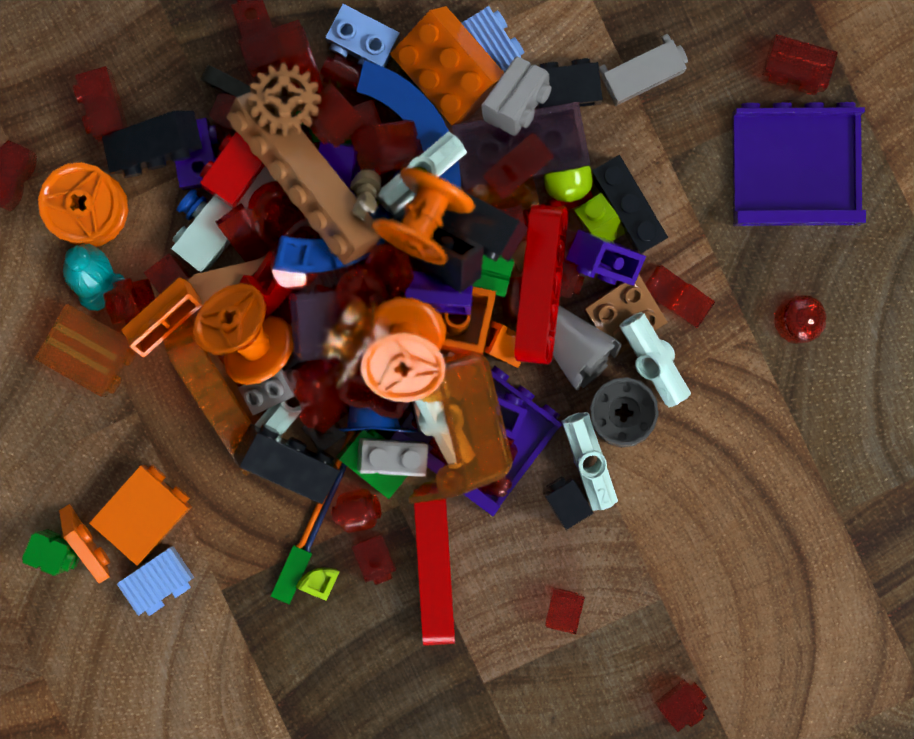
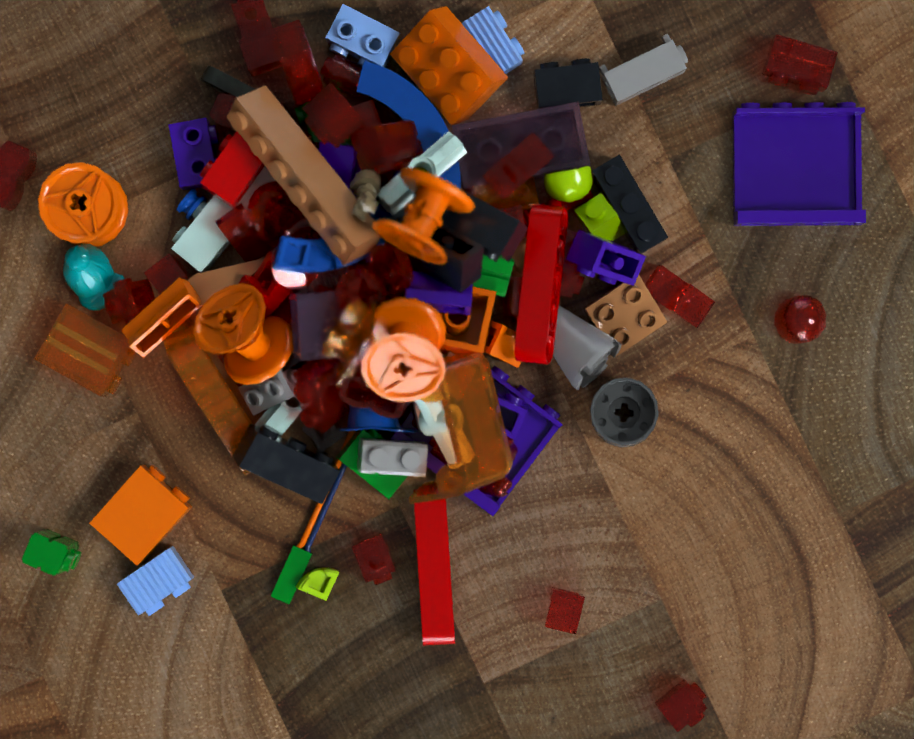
orange wing [59,504,110,584] -> none
clear red brick [73,66,128,141] -> none
black brick [101,110,202,178] -> none
medium nougat gear [248,63,321,137] -> none
clear red head [332,488,382,533] -> none
light grey brick [481,56,551,136] -> none
black brick [543,476,594,530] -> none
light aqua piece [562,412,618,511] -> none
light aqua piece [619,312,691,407] -> none

